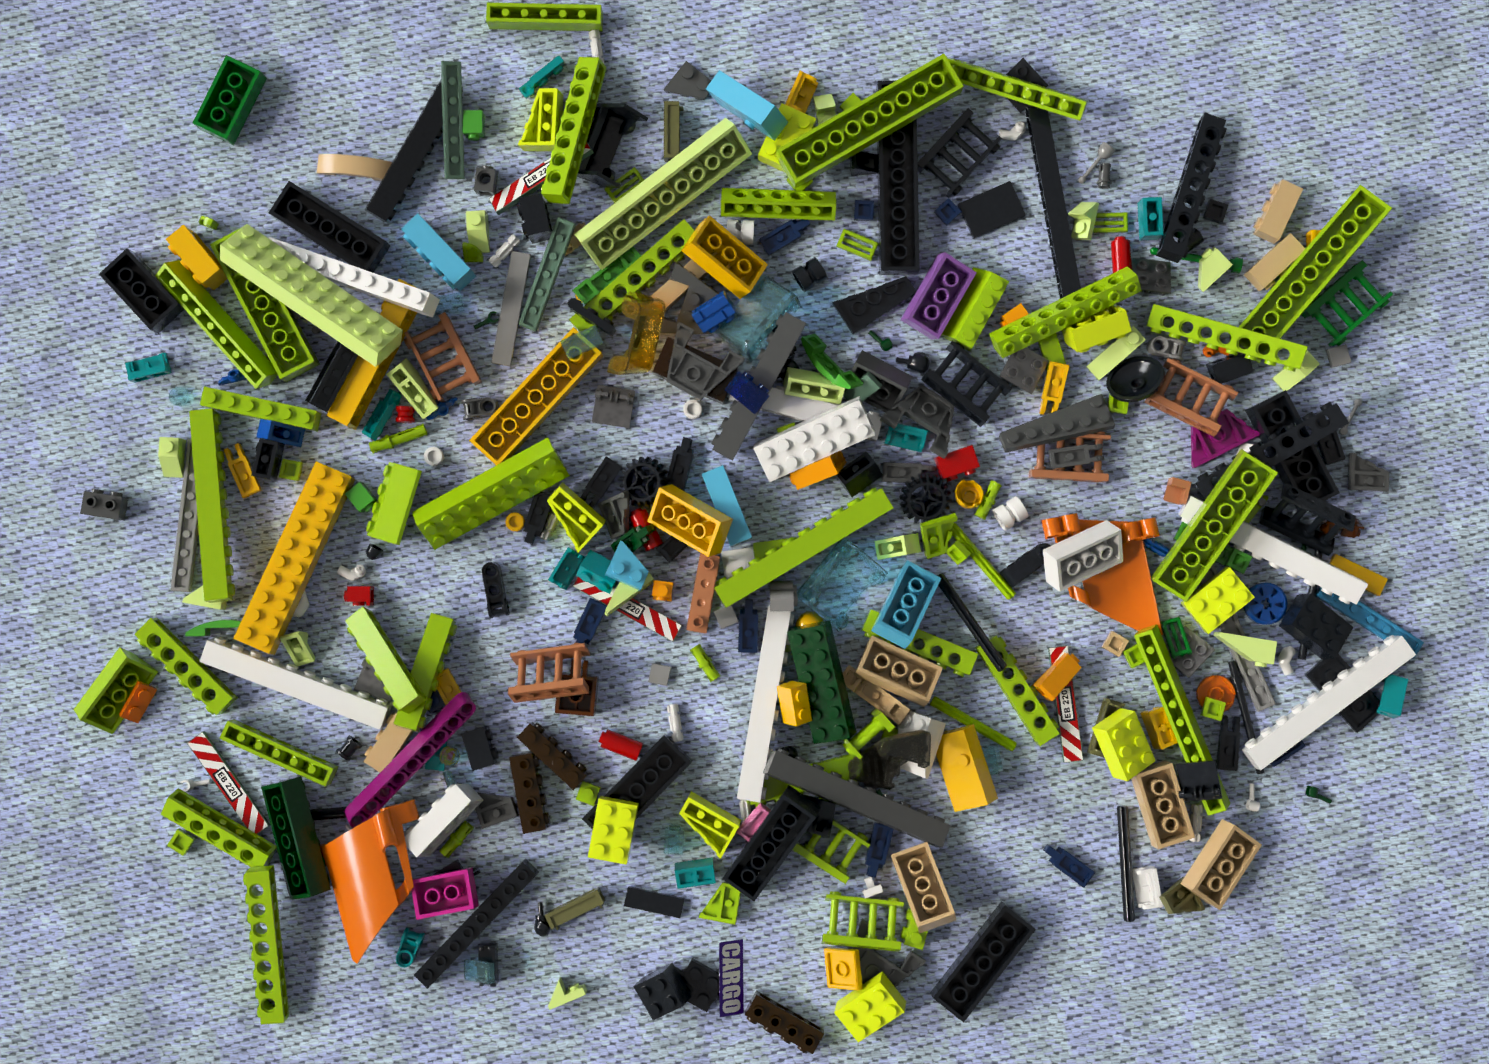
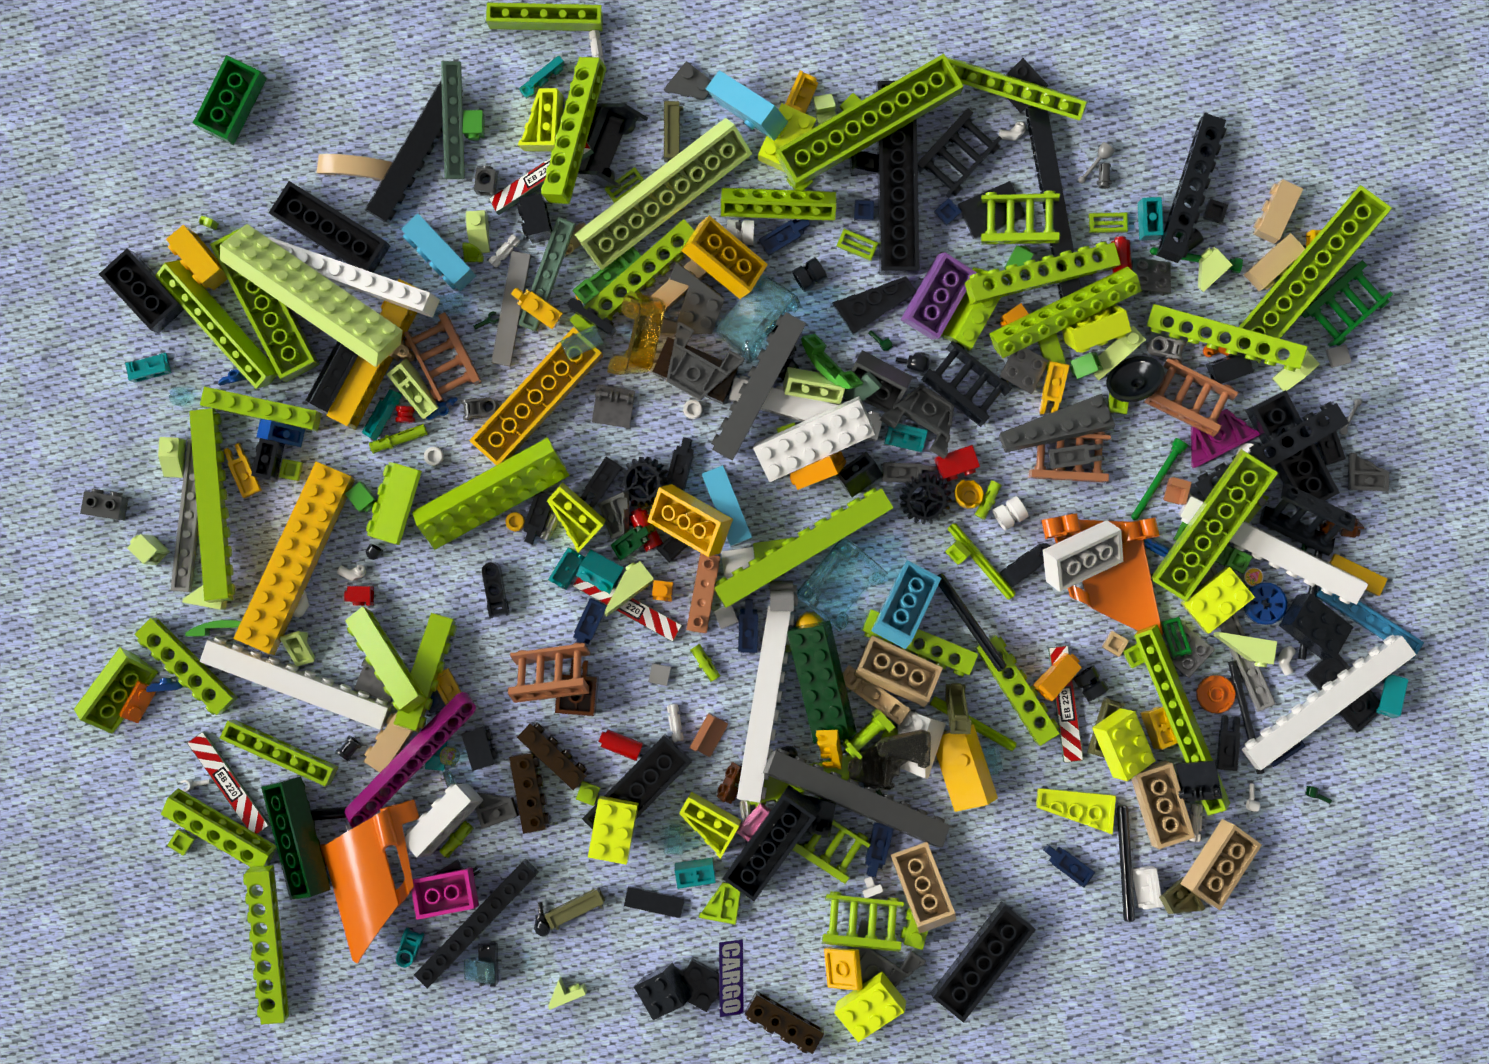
medium azure wing [605,541,649,591] -> none
blue brick [691,291,737,334] -> none
clear blue brick [724,371,770,414] -> none
yellow brick [777,681,812,726] -> none
yellowish green slope [874,533,921,560] -> none
lime wing [920,513,958,559] -> none
yellowish green slope [1068,202,1099,240] -> none
lime plate [1200,697,1226,721] -> none
none -> yellowish green brick [127,534,170,565]
none -> blue piece [146,678,183,692]
none -> tan hinge [389,340,415,362]
none -> yellow hinge [511,288,563,329]
none -> nougat panel [689,713,728,757]
none -> reddish brown hinge [717,762,742,804]
none -> yellow hinge [816,730,843,769]
none -> olive container [945,683,971,734]
none -> lime brick [965,241,1121,305]
none -> lime fence [981,191,1060,245]
none -> bright green brick [1004,245,1033,276]
none -> neon yellow wing [1036,788,1116,835]
none -> bright green brick [1070,352,1103,379]
none -> black wheel [1073,665,1109,702]
none -> green piece [1131,438,1189,520]
none -> tile [1242,567,1264,587]

